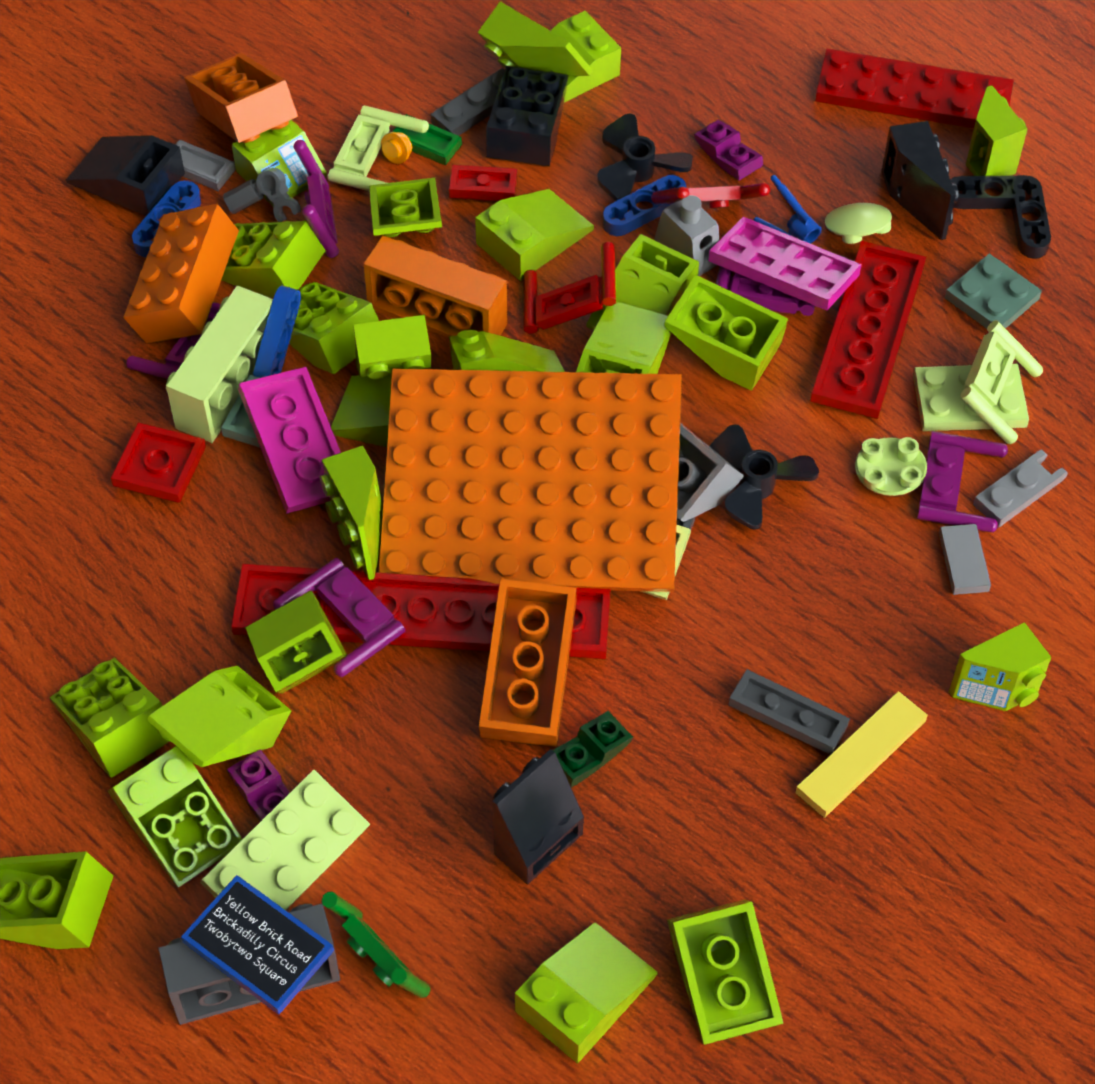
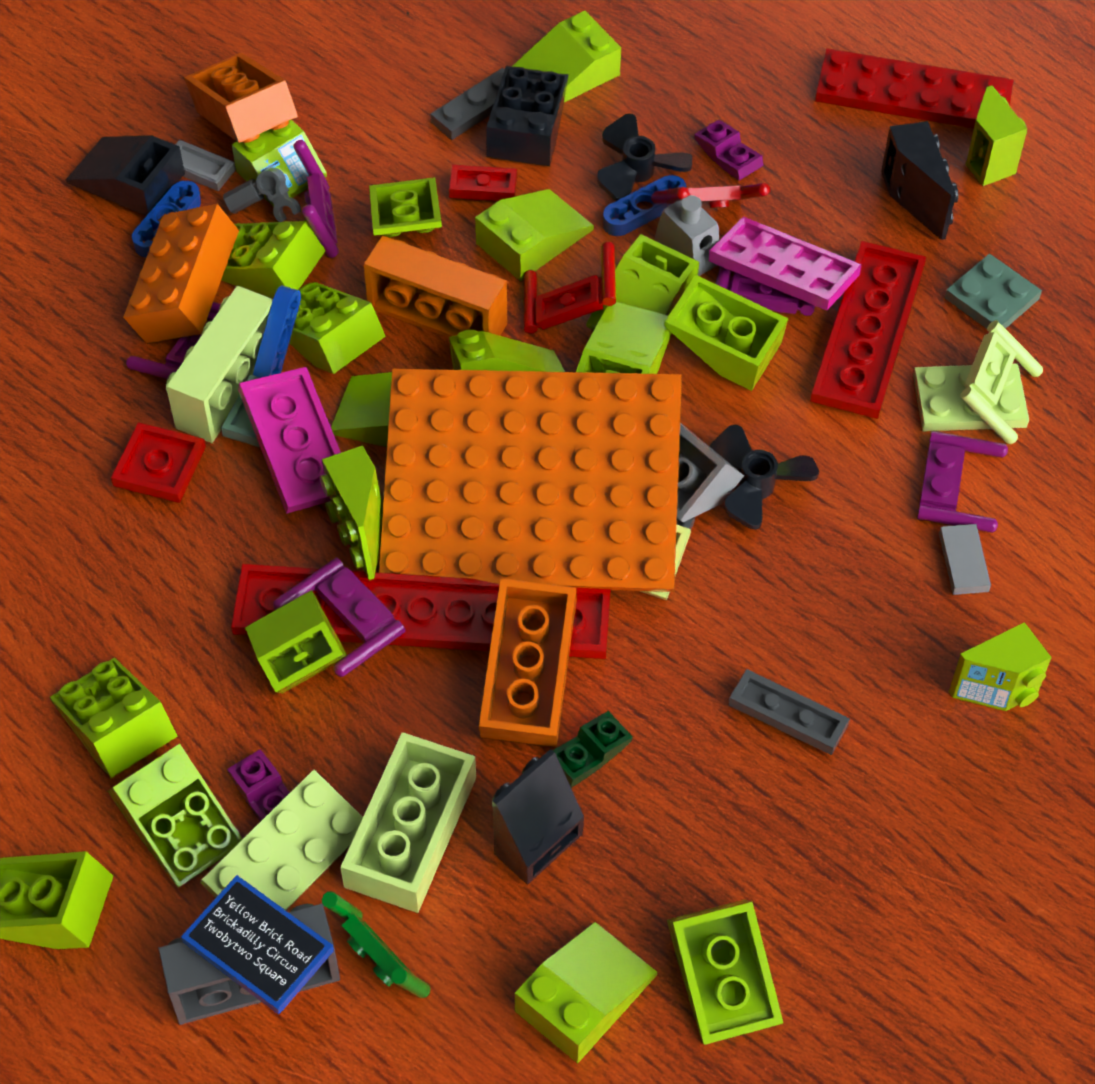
lime slope [147,665,292,768] -> none
yellowish green plate [328,105,429,191] -> none
lime slope [353,315,431,379] -> none
light orange plate [381,132,412,164] -> none
green tile [392,114,462,166] -> none
lime slope [478,1,593,76] -> none
blue plant [754,175,822,244] -> none
light yellow tile [796,691,928,818] -> none
yellowish green dish [825,203,892,244] -> none
yellowish green dish [855,437,927,496] -> none
black beam [950,175,1051,259] -> none
light grey hinge [973,449,1068,528] -> none
none -> yellowish green brick [341,732,476,913]

